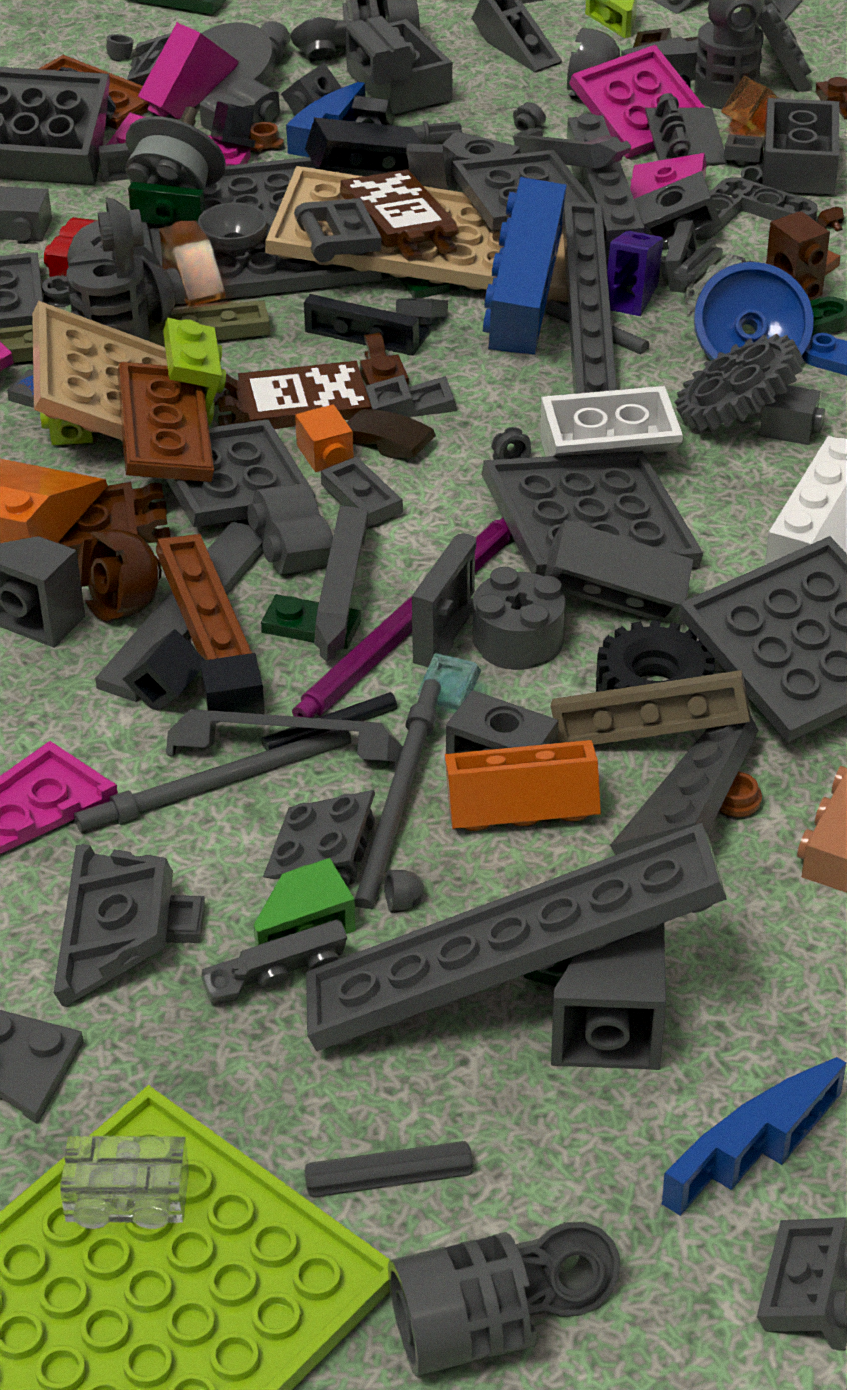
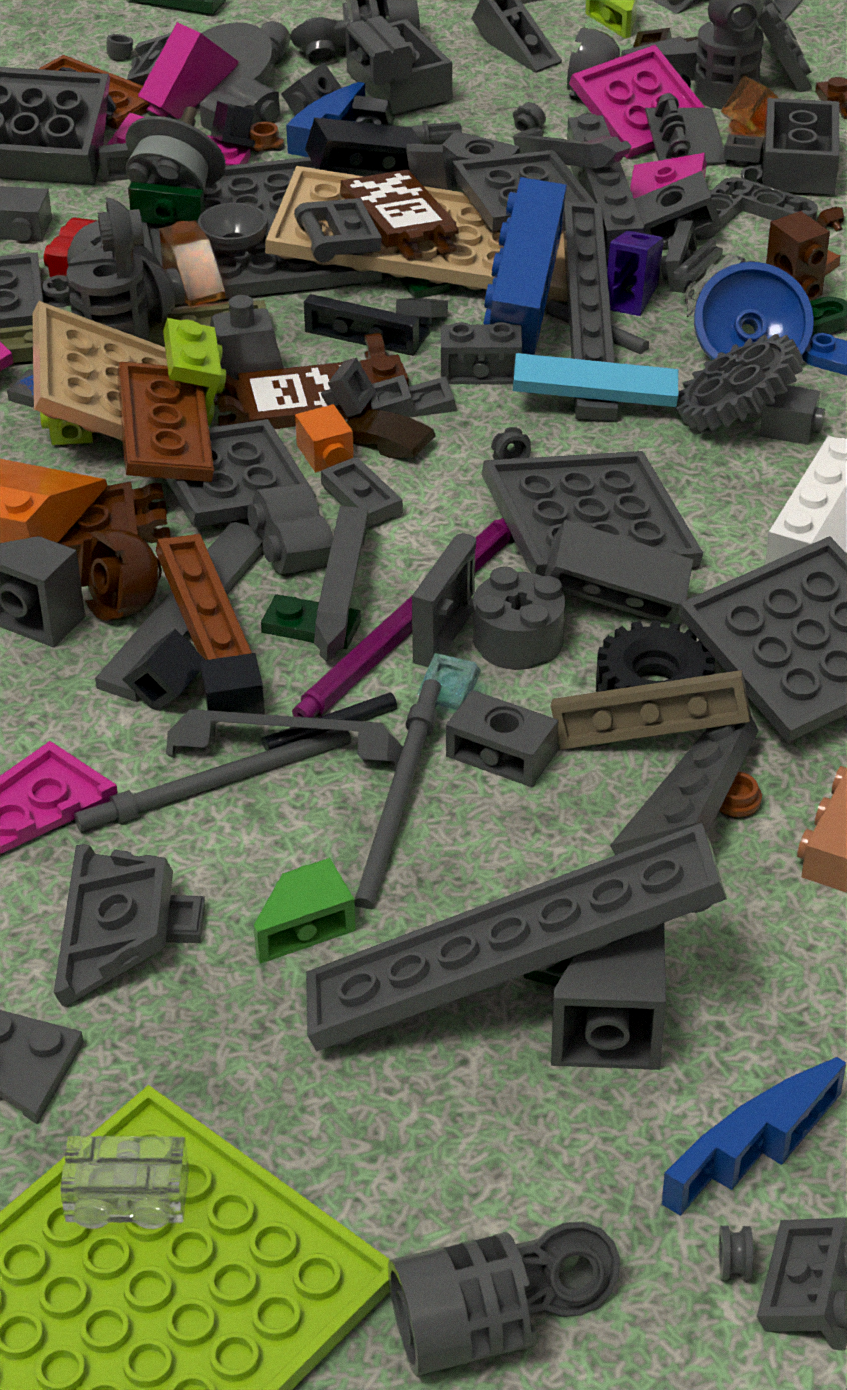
dark grey hinge [201,919,347,1005] -> none
dark grey hinge [263,790,375,887] -> none
dark grey axle [304,1141,473,1197] -> none
dark grey hinge [384,870,424,911] -> none
orange brick [445,740,601,831] -> none
white slope [540,386,683,457] -> none
none -> dark grey torso [210,295,284,380]
none -> dark grey tile [321,357,376,417]
none -> dark grey bracket [441,322,522,384]
none -> medium azure tile [513,353,678,407]
none -> dark grey bush [718,1225,753,1281]

